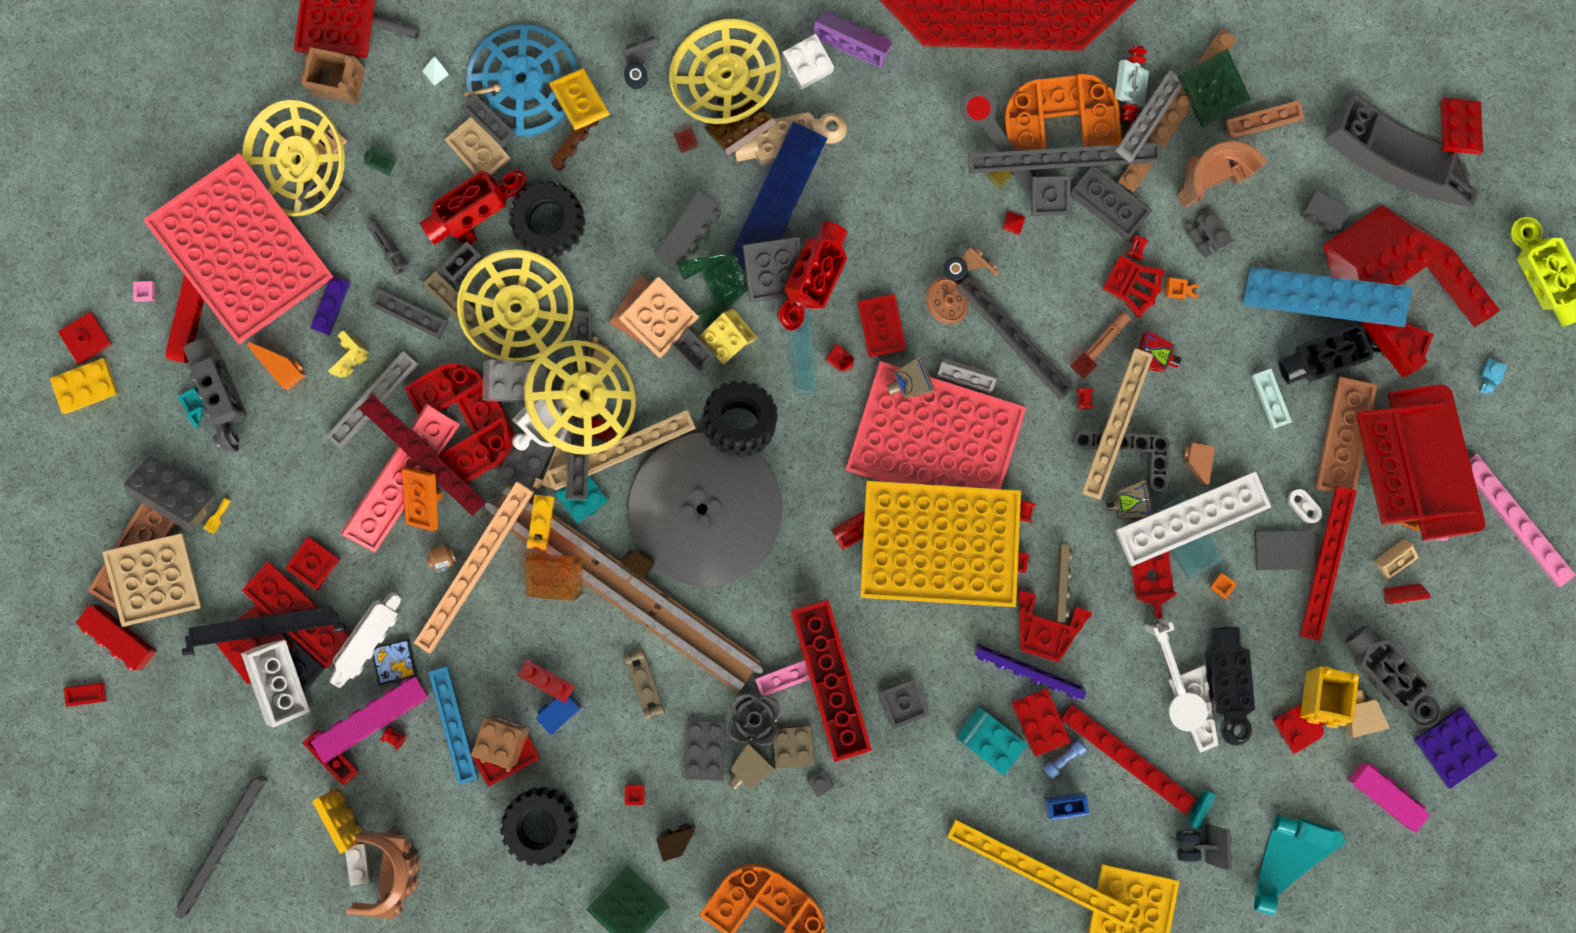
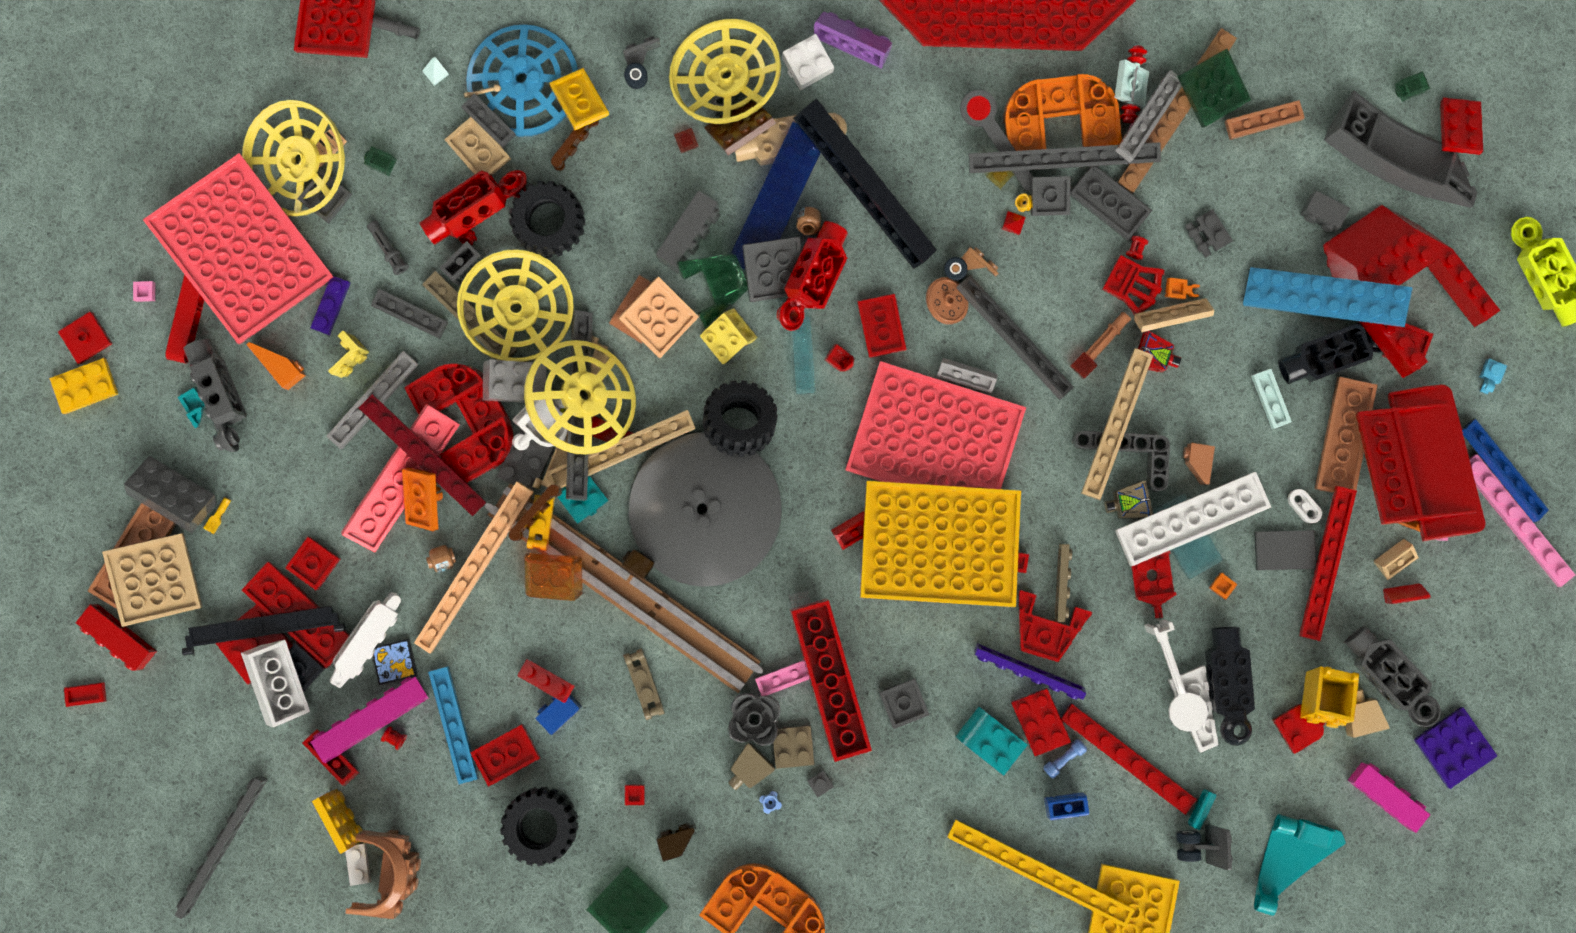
medium nougat container [301,47,365,105] -> none
medium nougat container [471,714,530,773] -> none
dark grey bracket [670,327,717,373] -> none
dark grey plate [684,720,726,781] -> none
dark tan torso [886,356,935,399] -> none
red bush [1020,500,1036,523] -> none
red bush [1076,388,1094,409] -> none
nougat piece [1177,141,1268,209] -> none
none -> reddish brown plate [508,485,562,541]
none -> light blue plate [759,791,782,814]
none -> black brick [793,98,937,269]
none -> medium nougat head [796,207,822,235]
none -> yellow plate [1015,193,1032,212]
none -> tan plate [1134,298,1214,332]
none -> clear green brick [1395,71,1430,102]
none -> blue plate [1462,419,1549,523]

